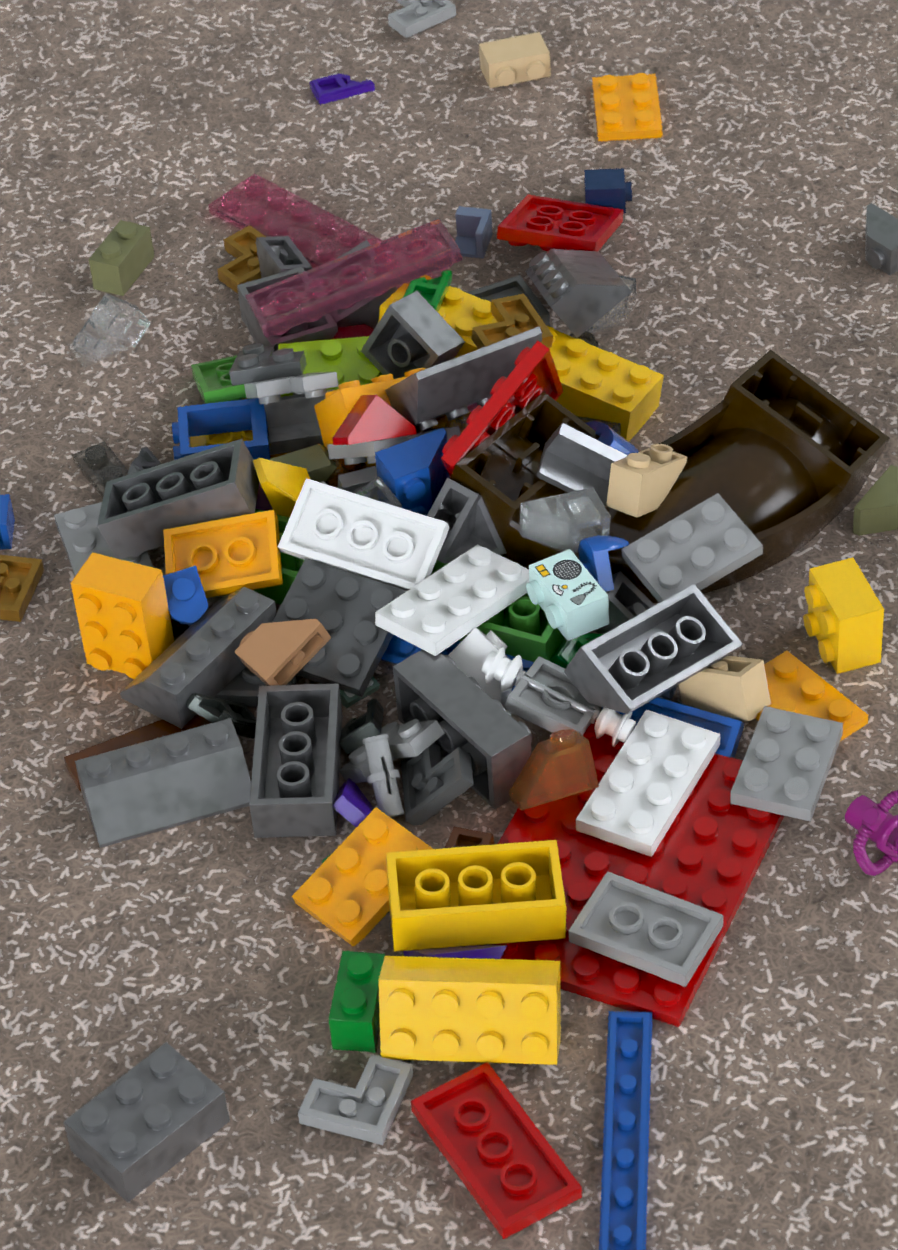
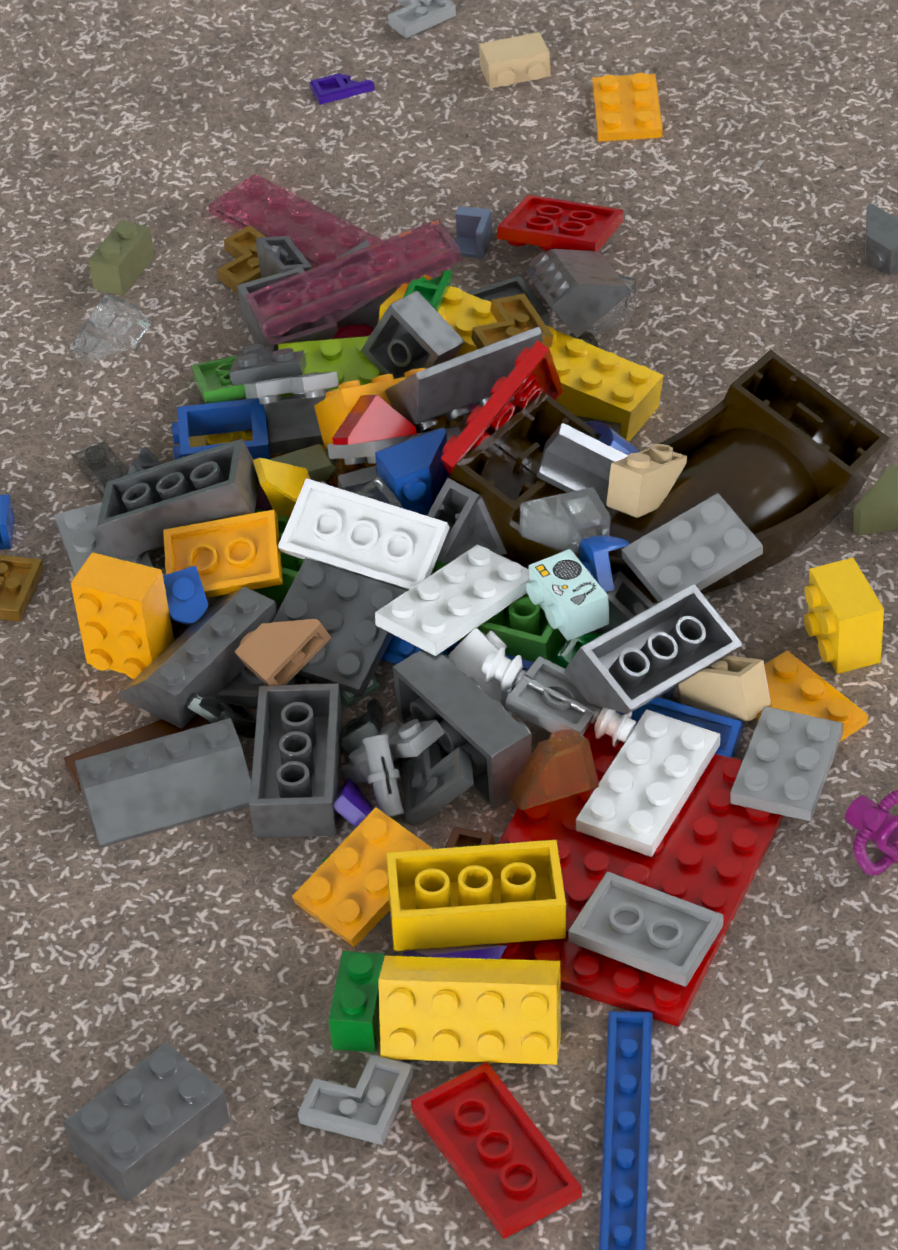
dark blue brick [584,168,632,213] -> none

